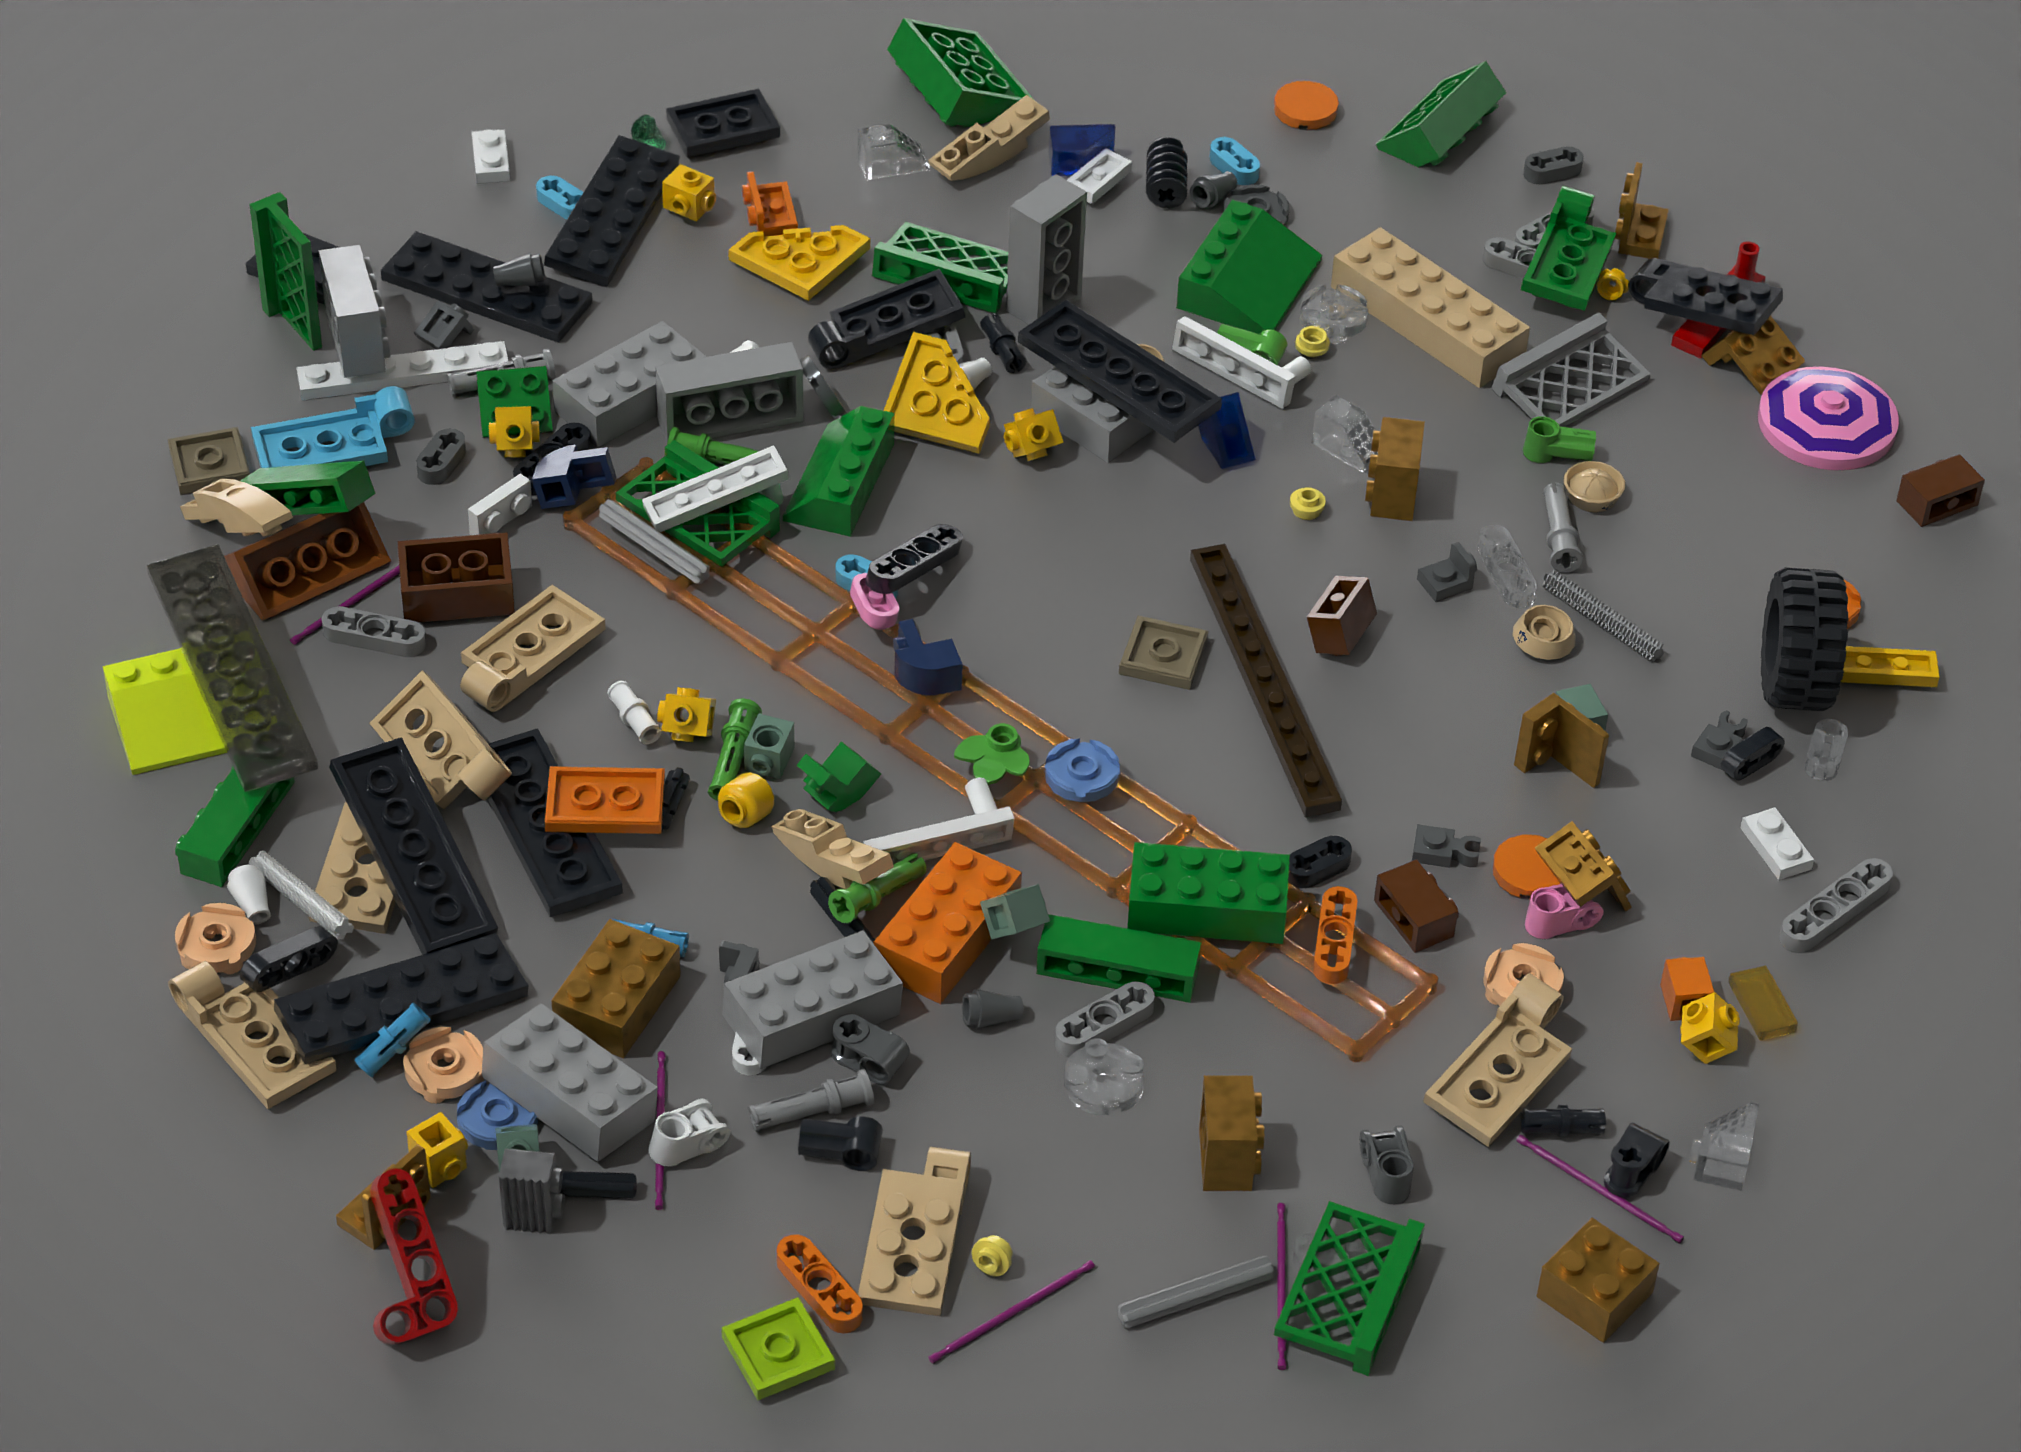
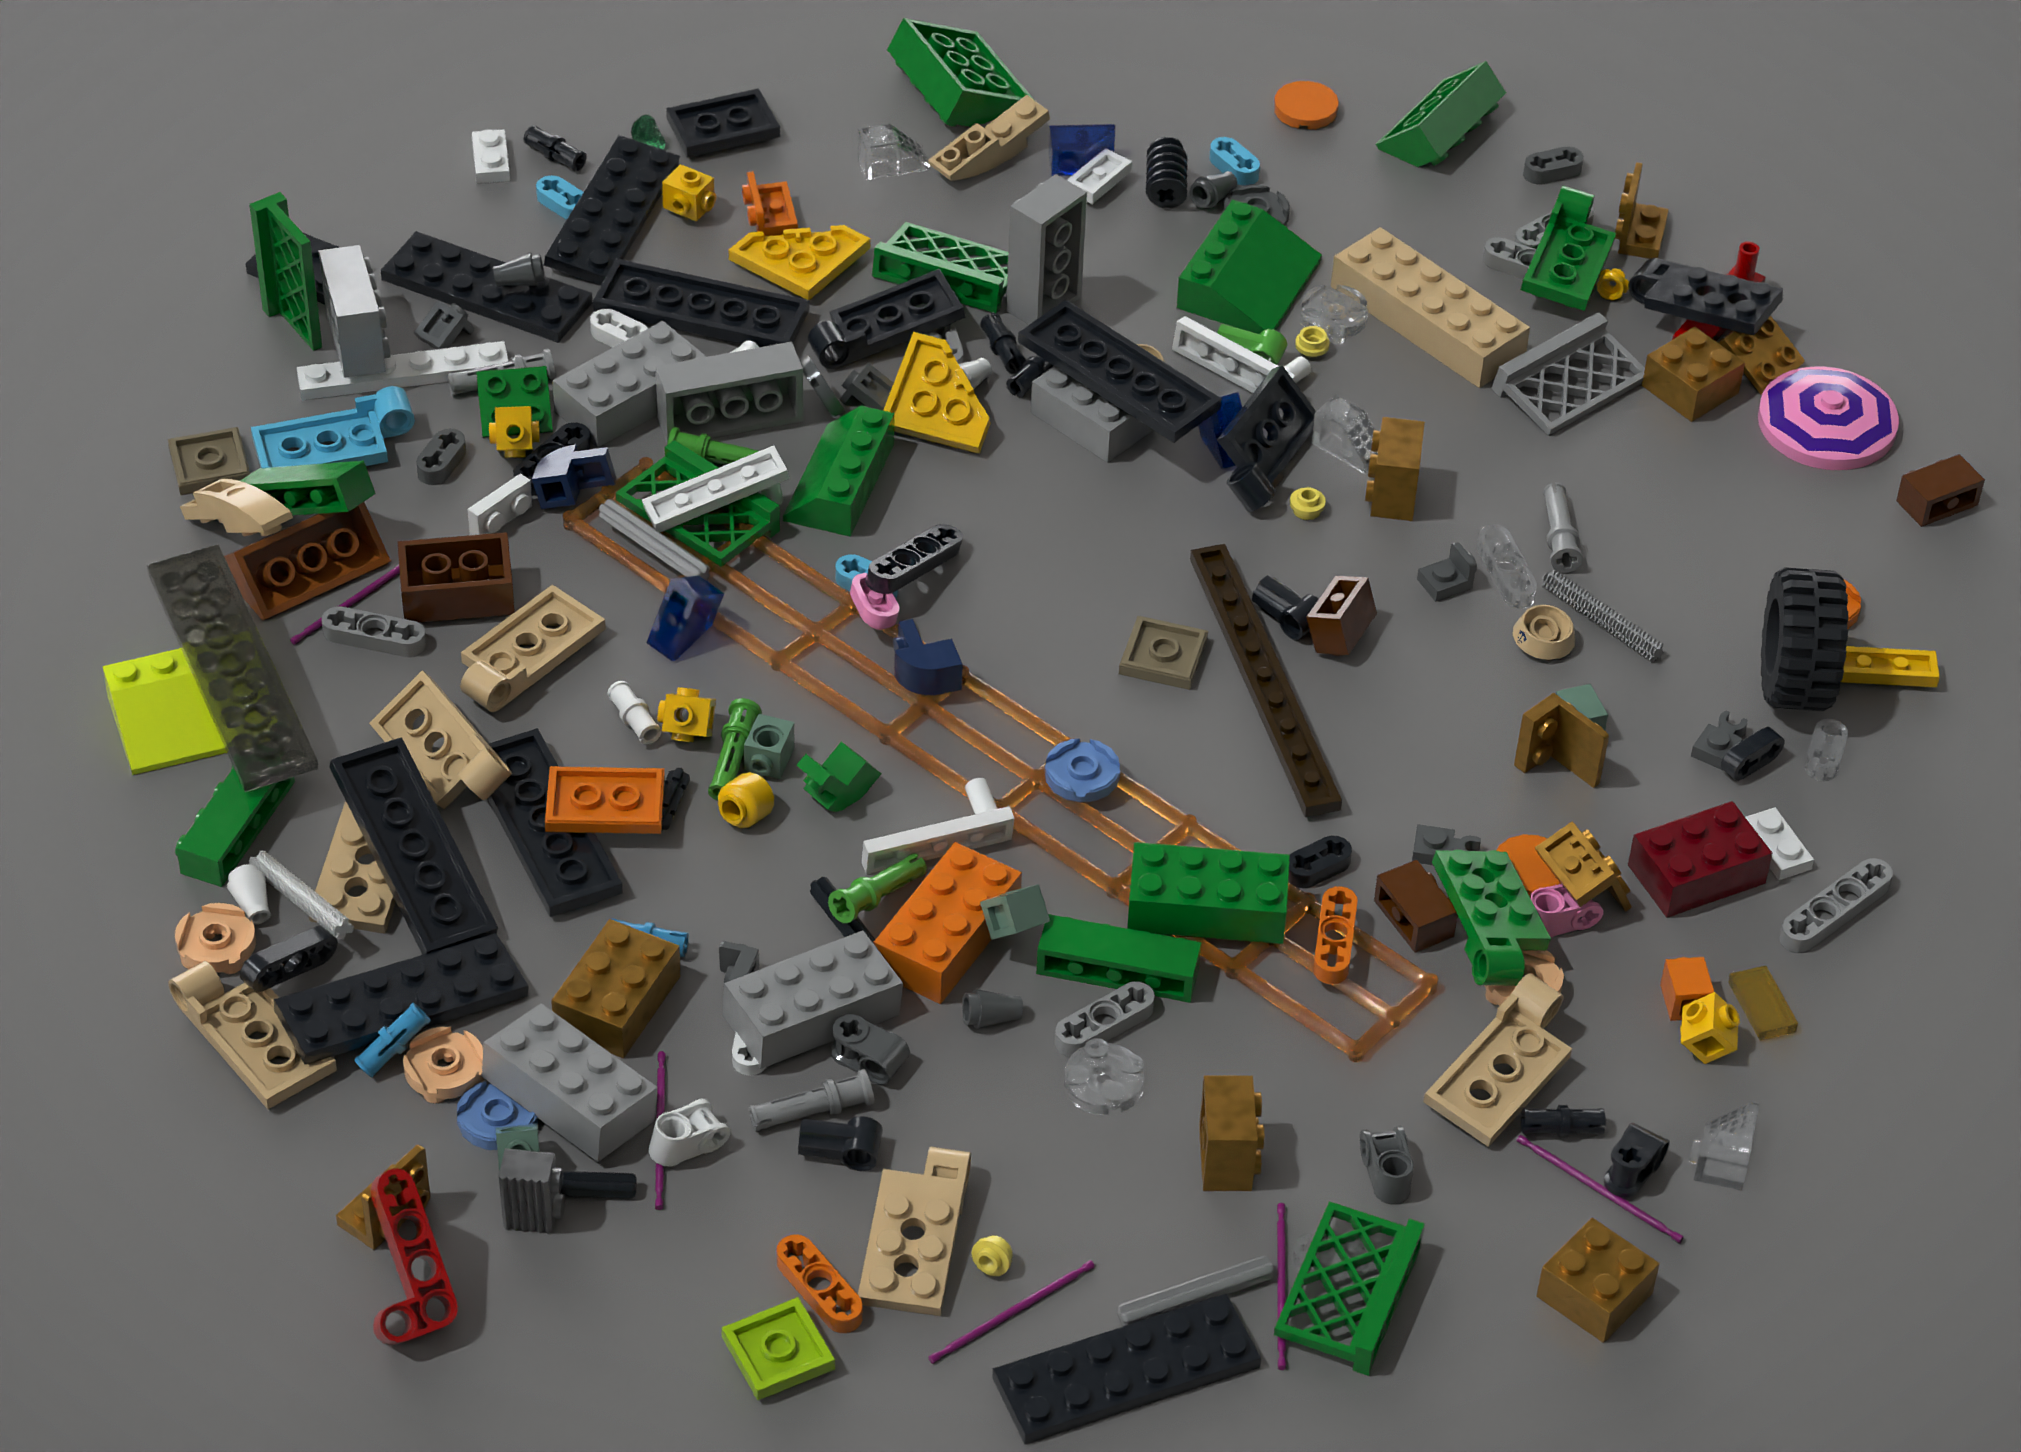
yellow brick [406,1112,468,1188] -> none
tan slope [771,809,894,889] -> none
bright green plate [954,723,1030,785] -> none
yellow brick [1004,408,1064,461] -> none
bright green piece [1522,416,1596,463] -> none
tan hat [1564,461,1625,512] -> none
none -> black pin [523,125,587,171]
none -> white beam [590,309,648,348]
none -> black plate [593,258,810,347]
none -> clear blue slope [646,575,725,661]
none -> dark grey bracket [839,363,894,410]
none -> black plate [992,1293,1261,1445]
none -> black pin [1006,355,1054,398]
none -> black hinge [1217,365,1322,512]
none -> black piece [1252,575,1319,640]
none -> green hinge [1432,850,1551,986]
none -> dark red brick [1628,801,1773,918]
none -> pearl gold brick [1642,327,1745,422]

